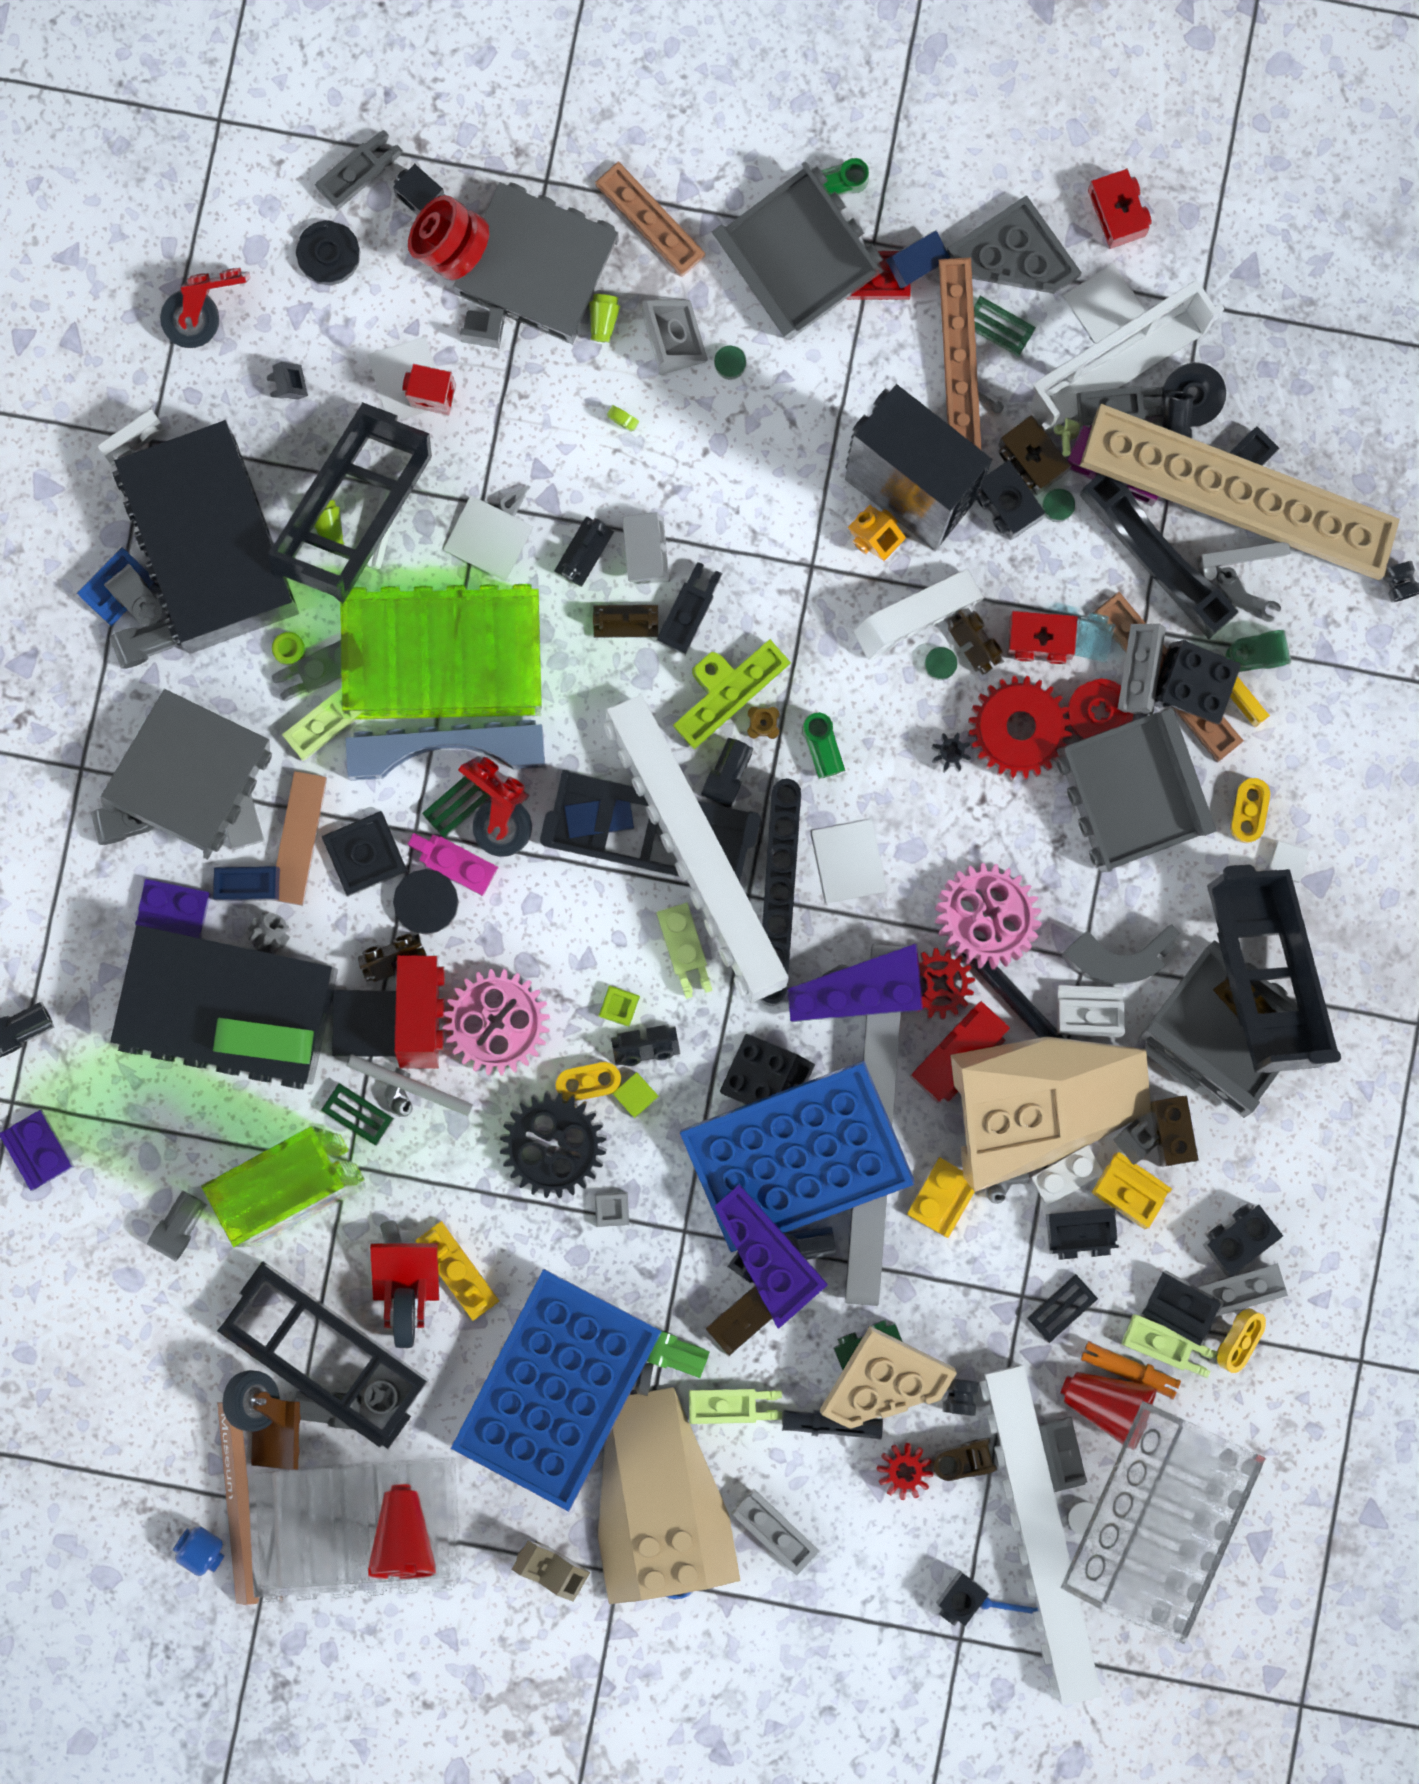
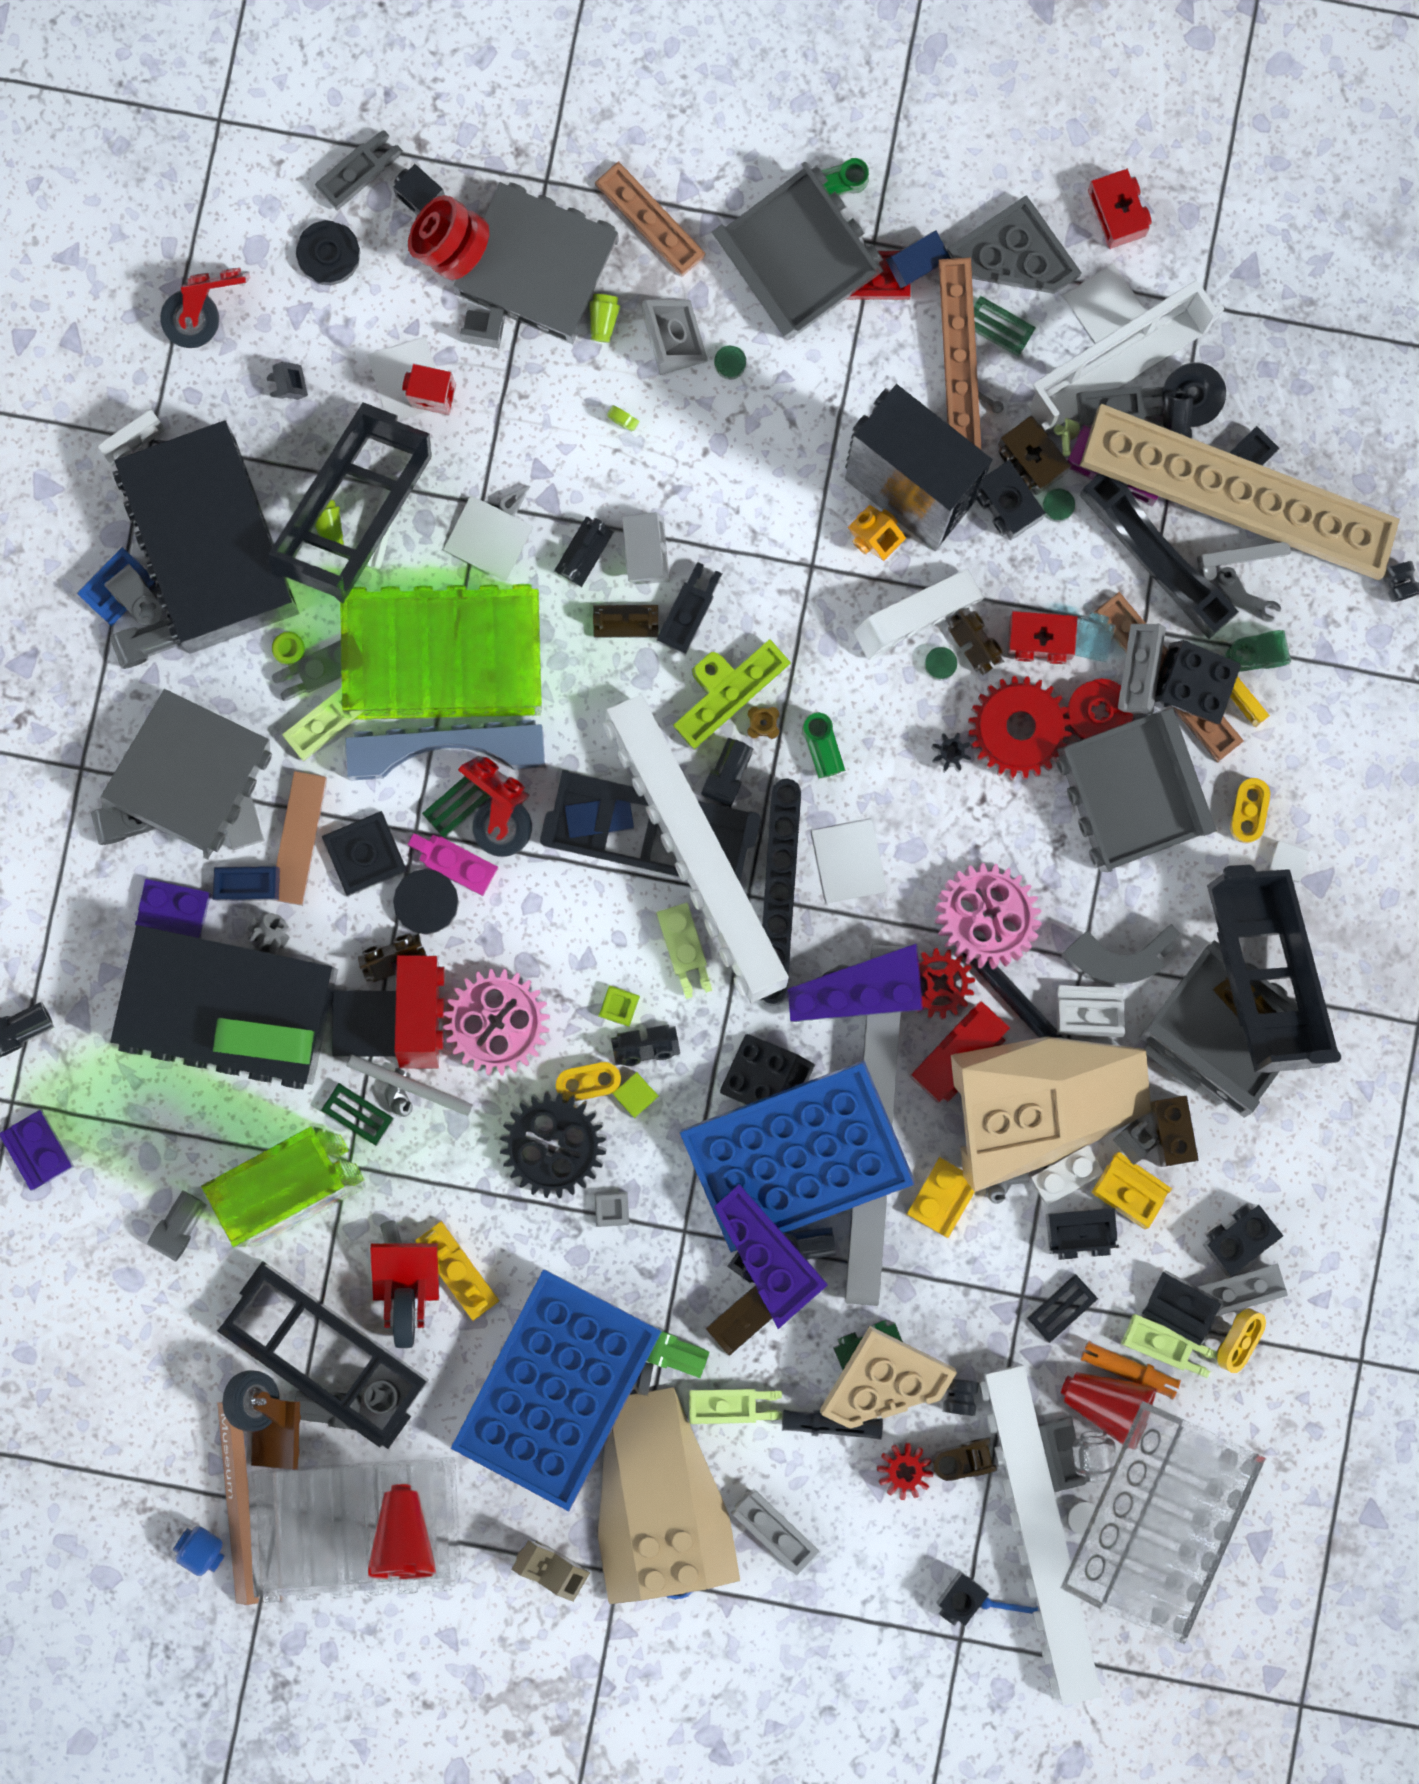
none -> clear head [1072,1431,1117,1483]

